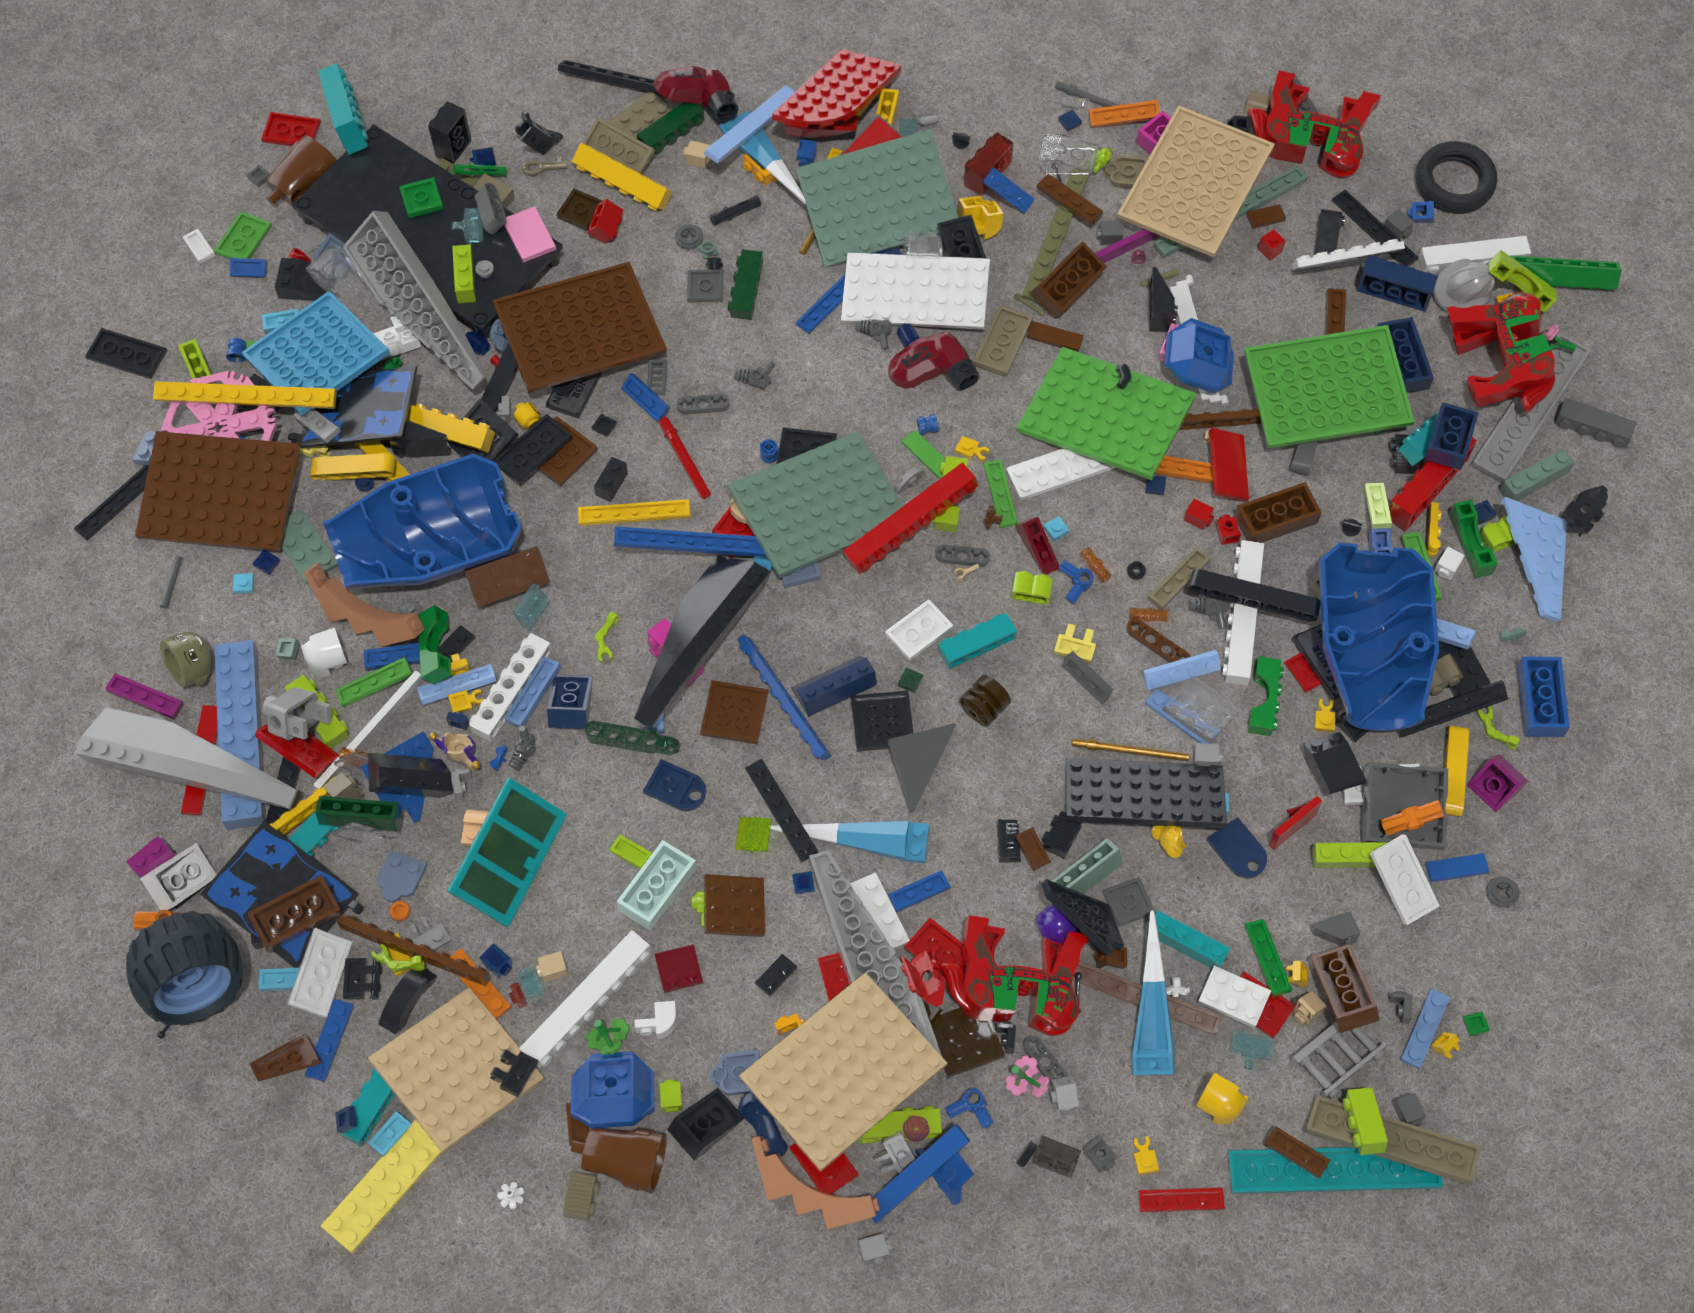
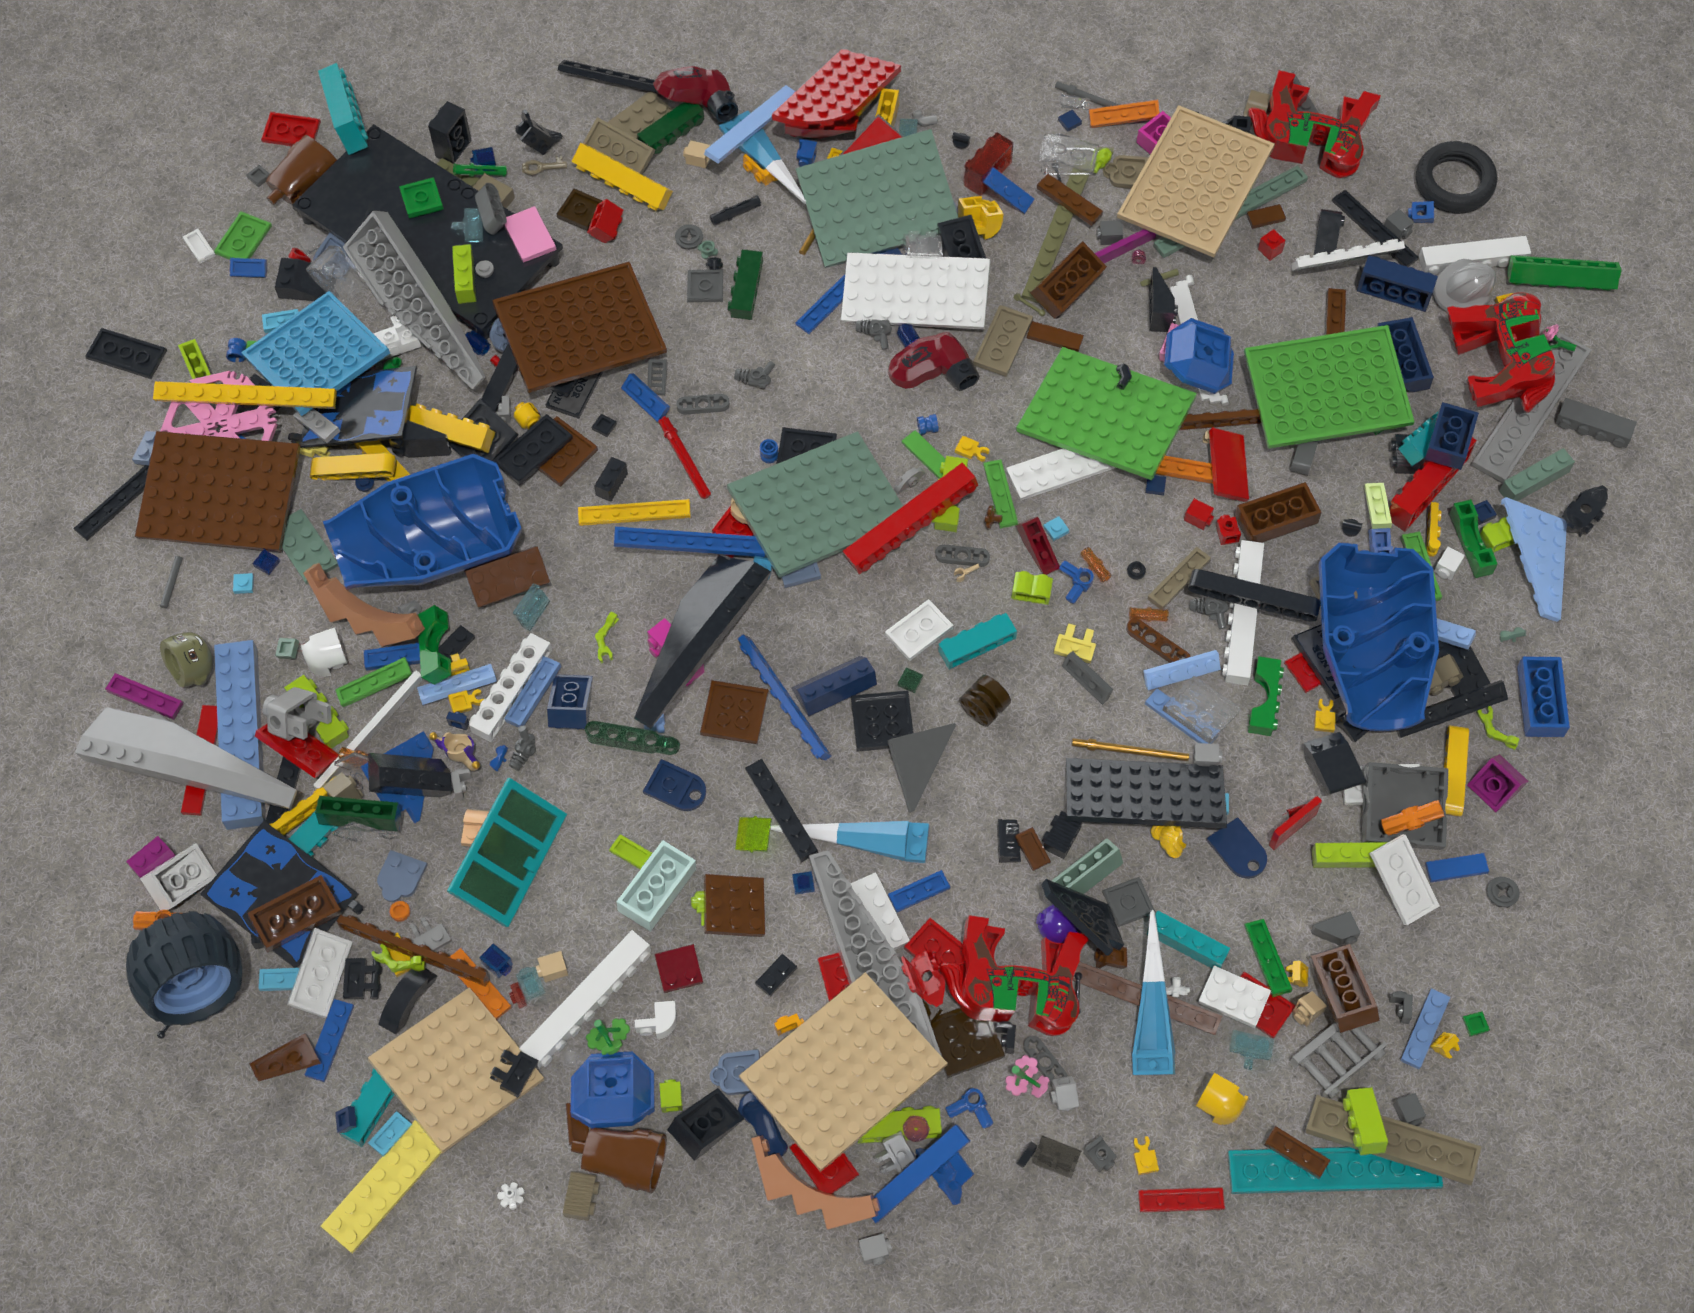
lime arch [1489,250,1557,312] -> none

